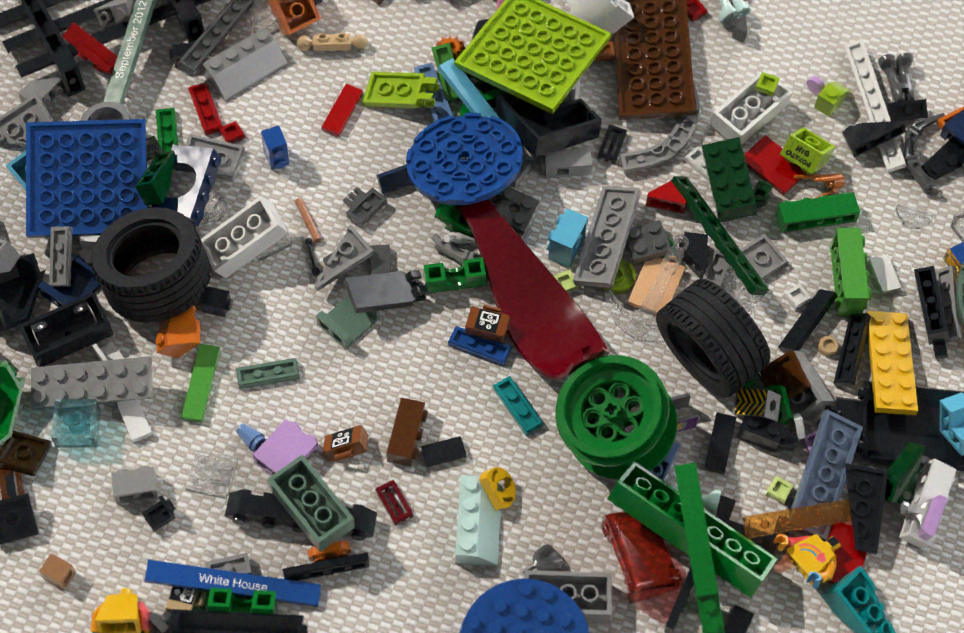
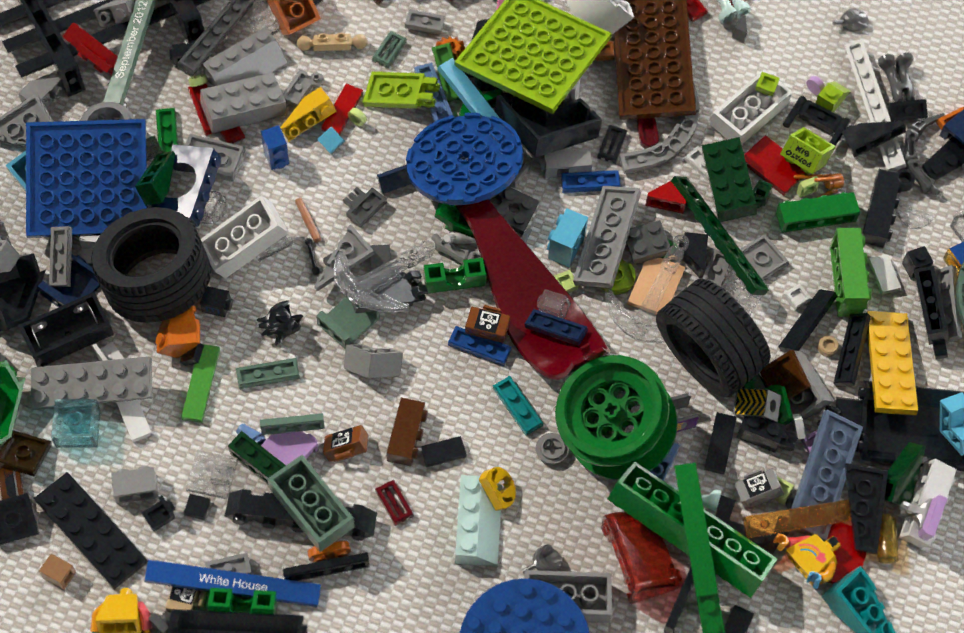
none -> black plate [34,472,148,590]
none -> black tile [180,343,204,366]
none -> black tile [183,494,211,520]
none -> yellowish green tile [188,74,208,87]
none -> light grey brick [200,72,286,133]
none -> dark green fence [228,431,286,484]
none -> black hair [257,300,303,346]
none -> sand green tile [260,413,325,435]
none -> yellow slope [280,87,337,142]
none -> light grey hinge [283,69,324,108]
none -> medium azure tile [317,126,345,154]
none -> clear piece [334,240,435,312]
none -> light grey panel [344,344,403,378]
none -> yellowish green tile [348,108,367,126]
none -> sand green tile [372,31,407,69]
none -> light grey plate [405,9,445,35]
none -> dark blue tile [524,309,588,346]
none -> light grey gear [536,433,569,465]
none -> clear brick [537,289,571,319]
none -> blue tile [561,170,621,193]
none -> dark red tile [637,118,659,149]
none -> light grey piece [734,468,784,510]
none -> black plate [783,96,850,146]
none -> yellowish green tile [797,176,819,197]
none -> flat silver piece [833,8,868,31]
none -> black hinge [862,168,915,248]
none -> clear yellow brick [877,514,899,564]
none -> black brick [902,246,934,279]

